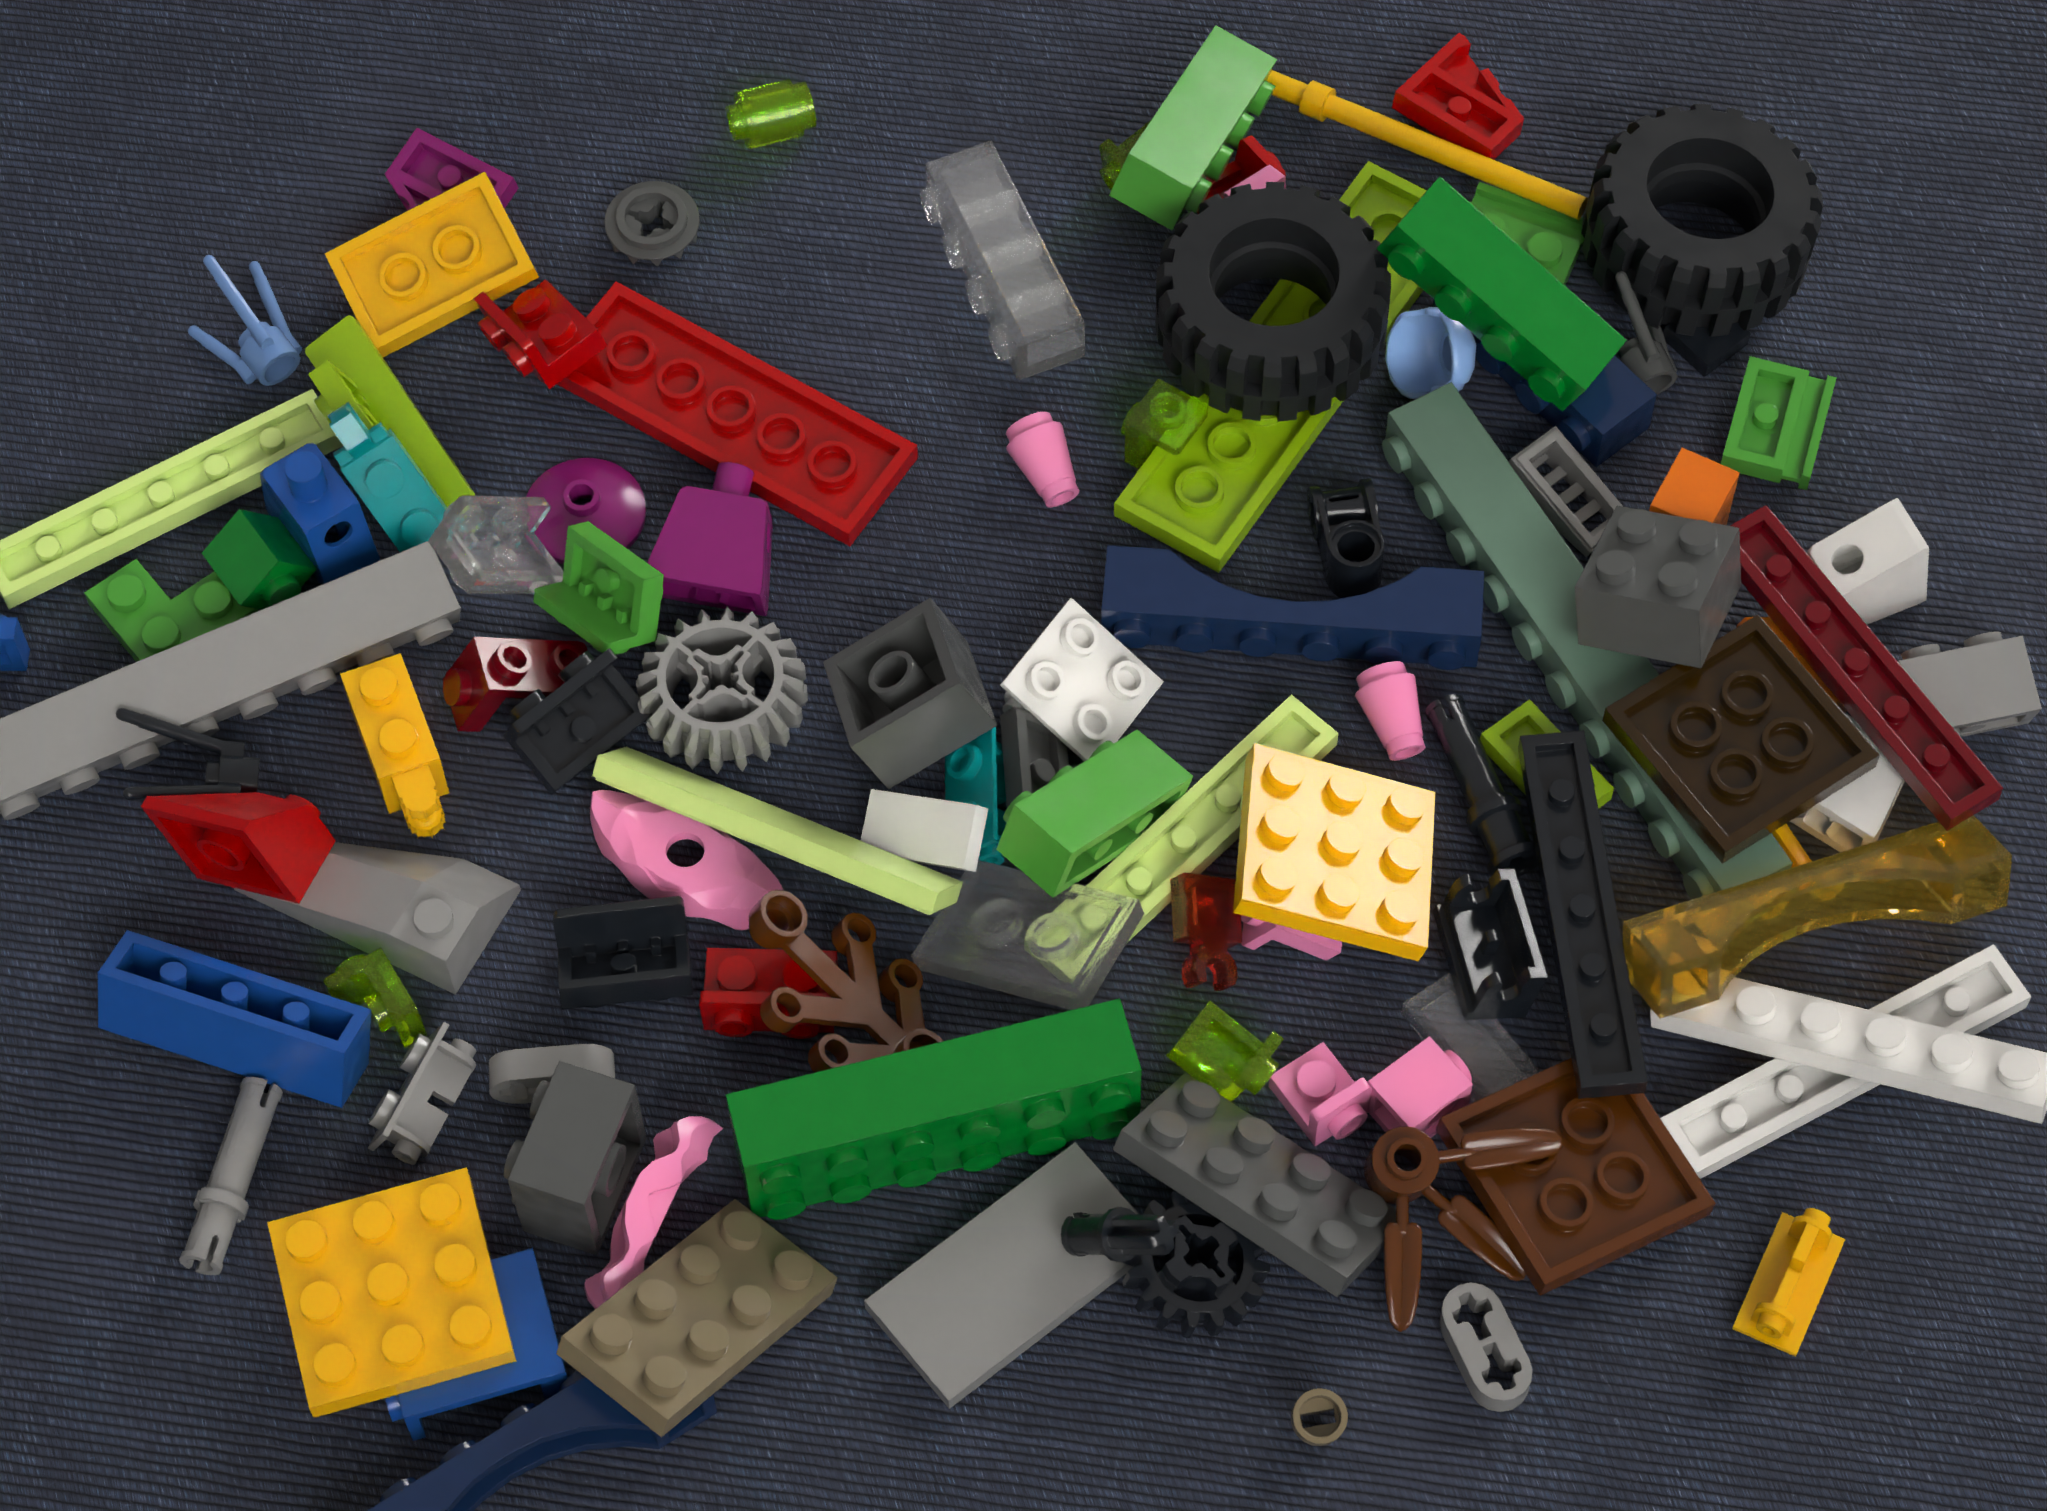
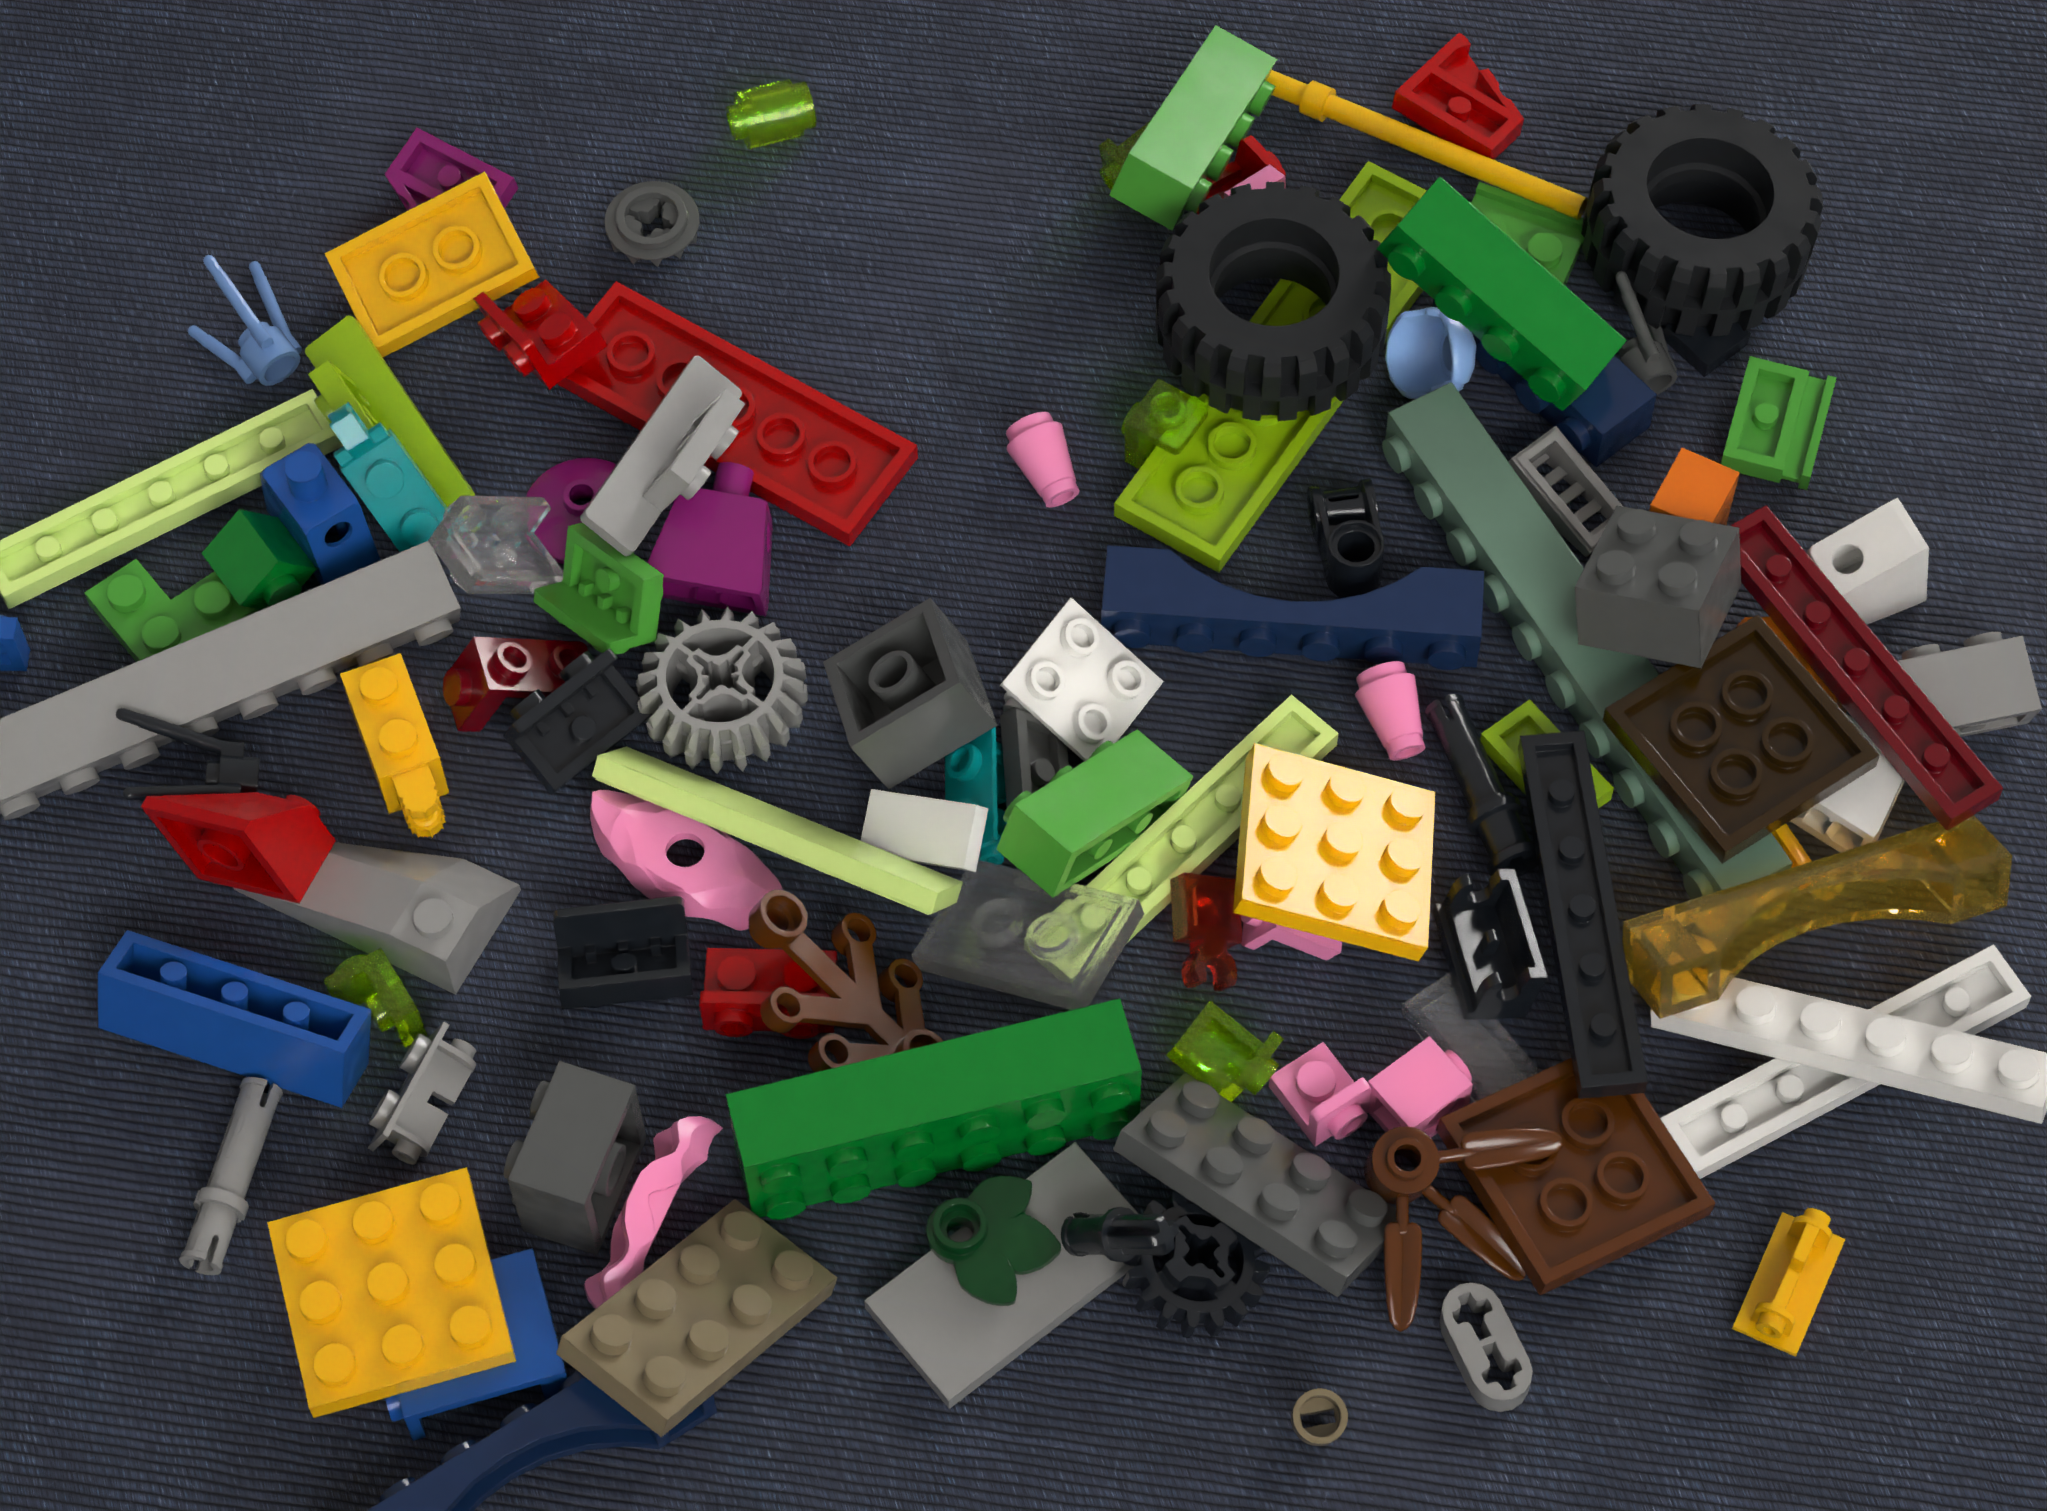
light grey beam [489,1044,615,1104] -> none
clear brick [920,140,1085,381] -> none
none -> light grey bracket [580,356,745,556]
none -> dark green plate [926,1176,1061,1306]

